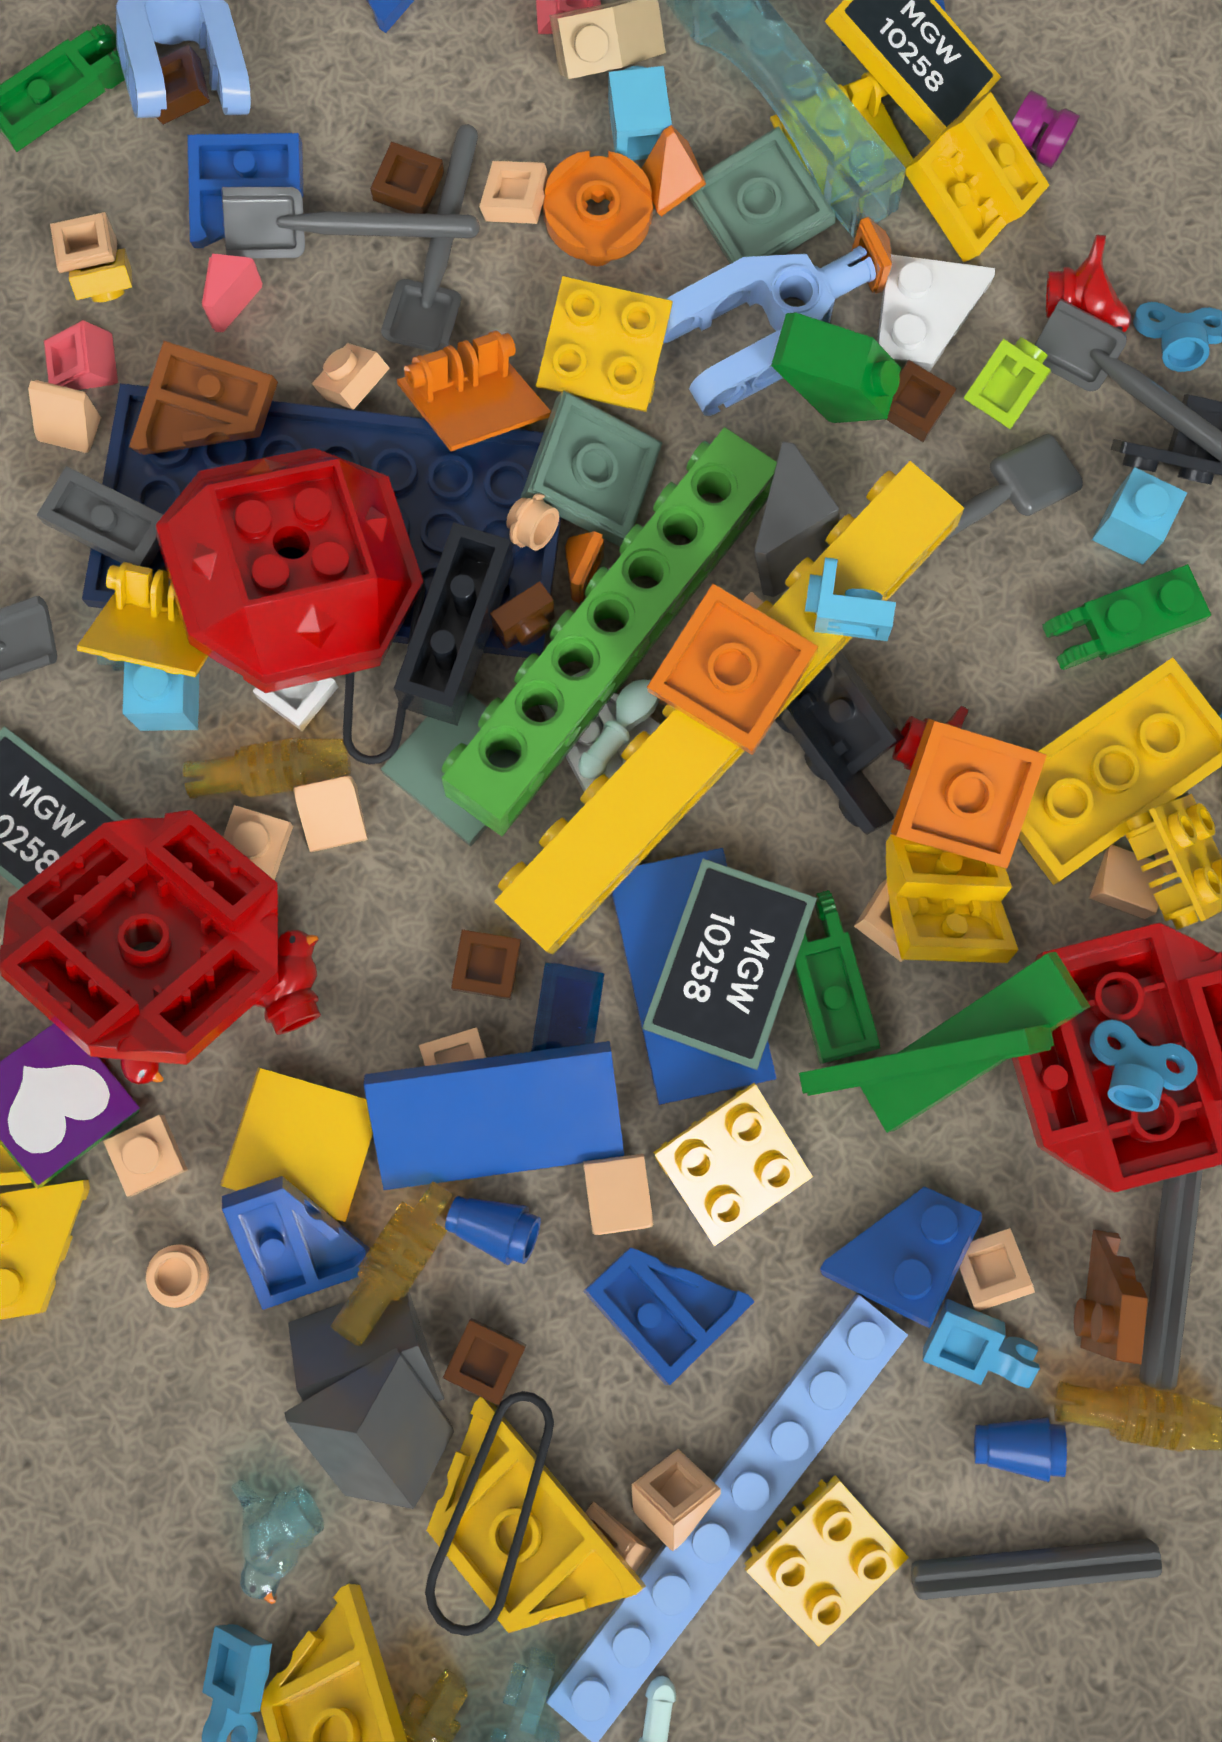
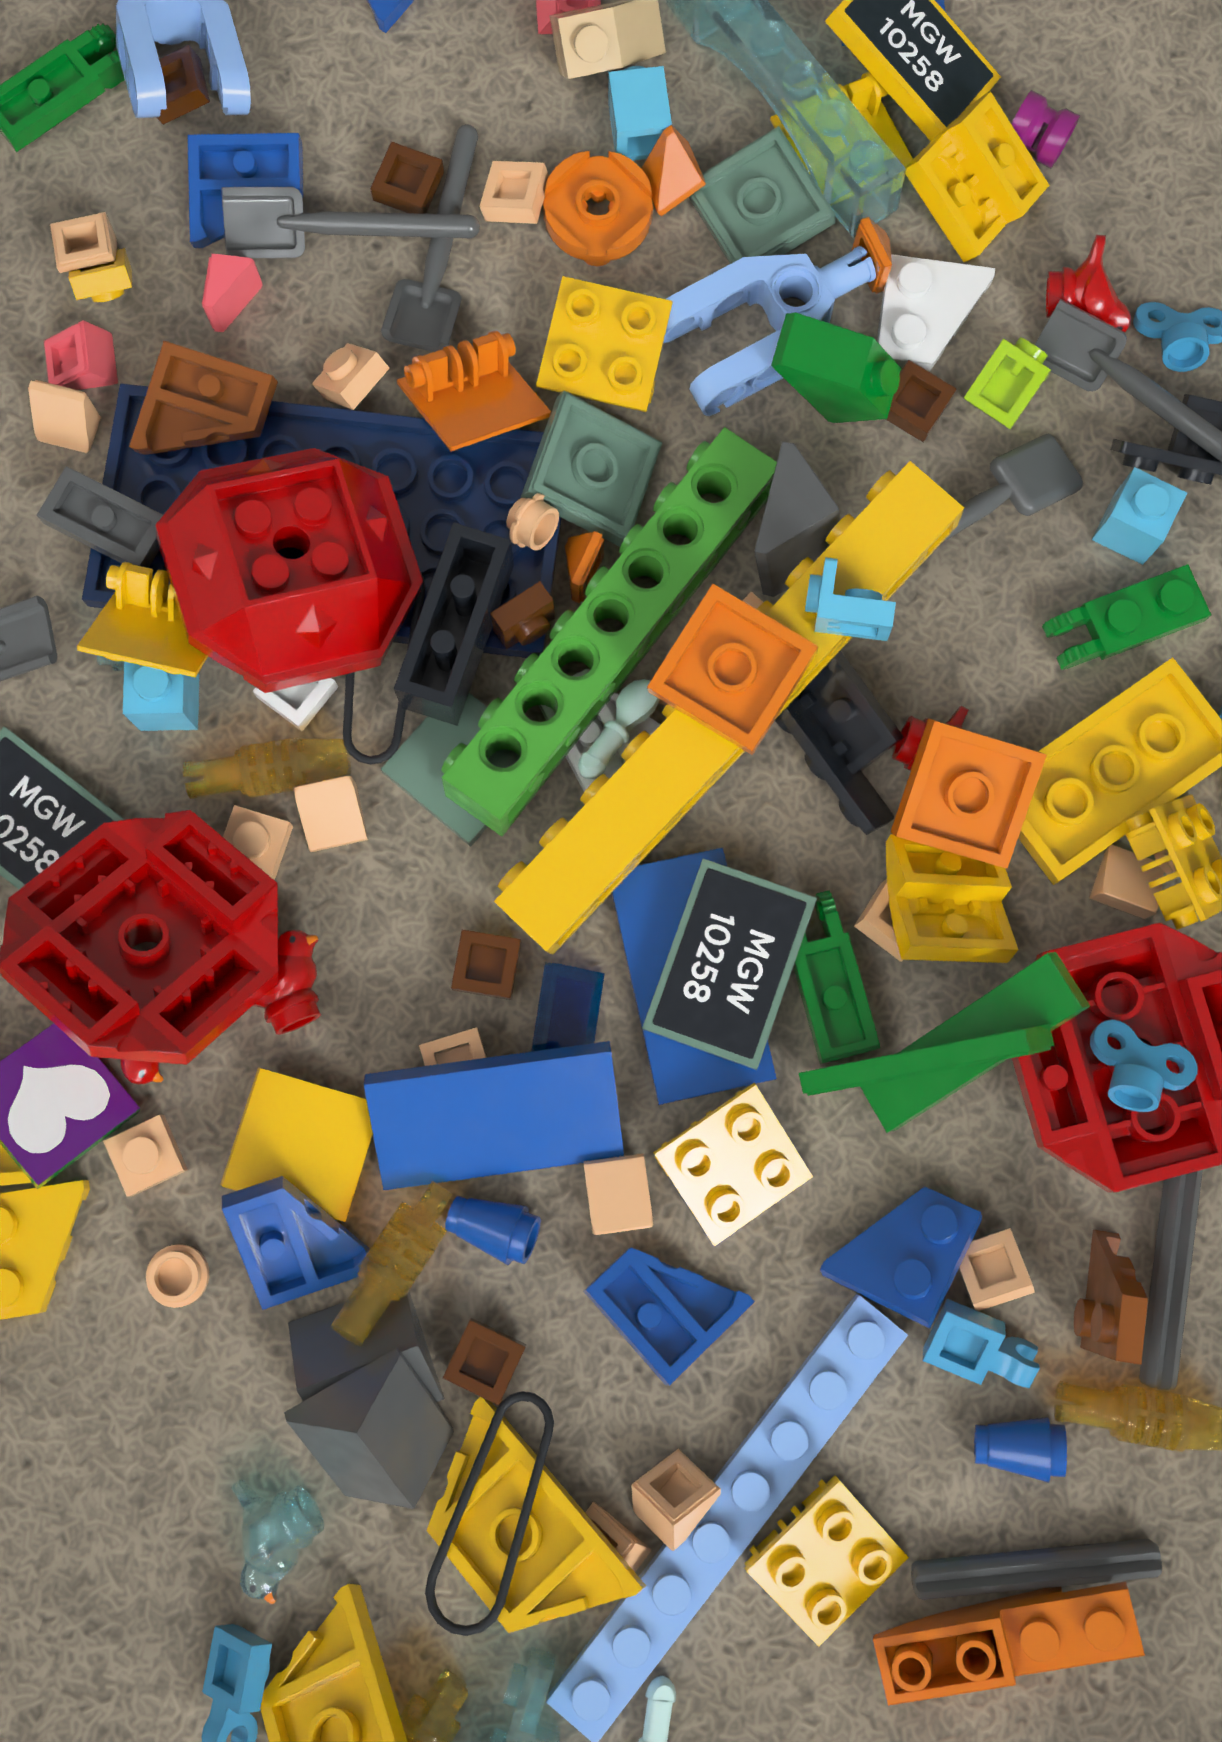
none -> orange slope [873,1582,1145,1706]

